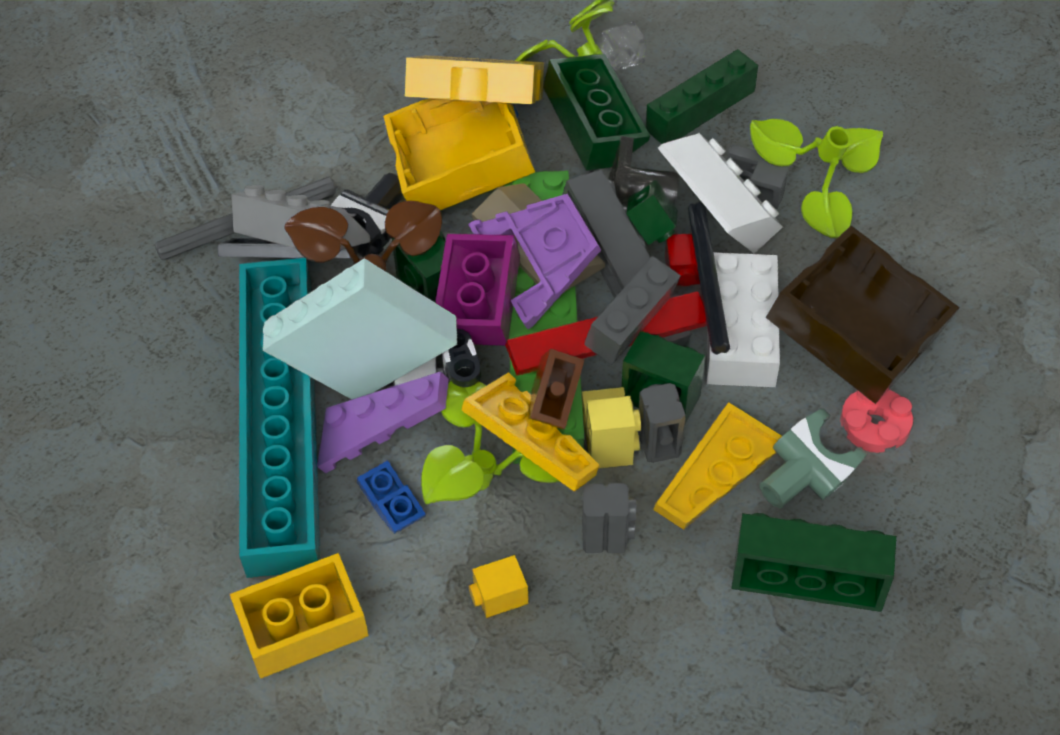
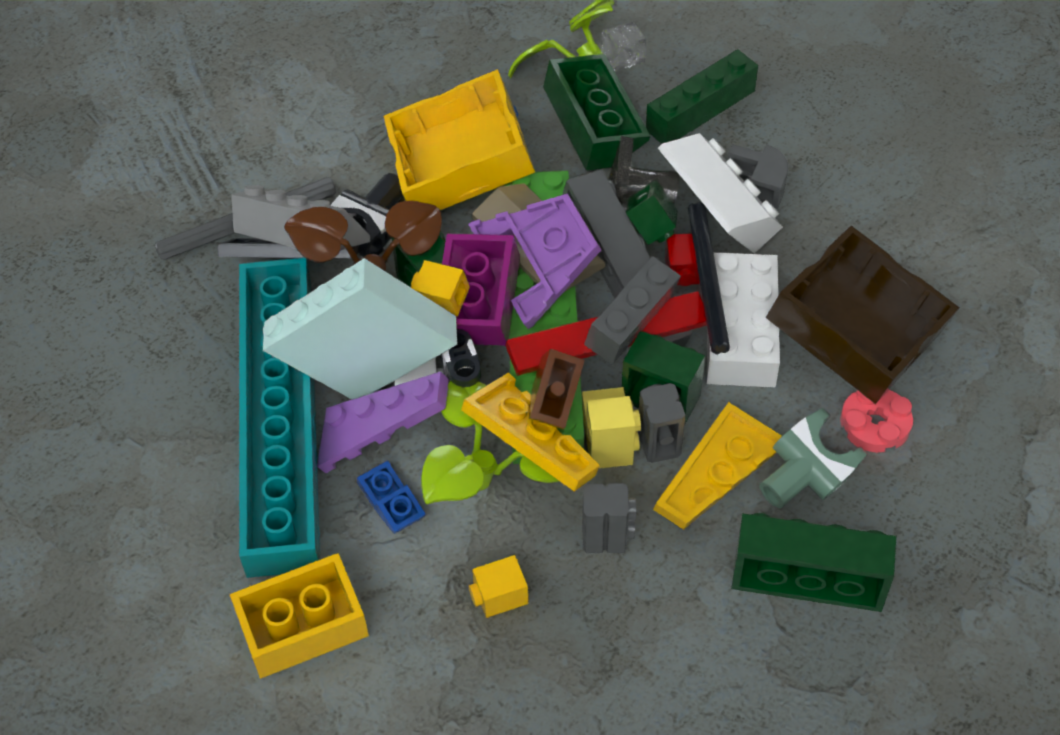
yellow tile [405,55,544,104] -> none
lime plant [750,119,883,239] -> none
none -> yellow brick [411,260,470,317]

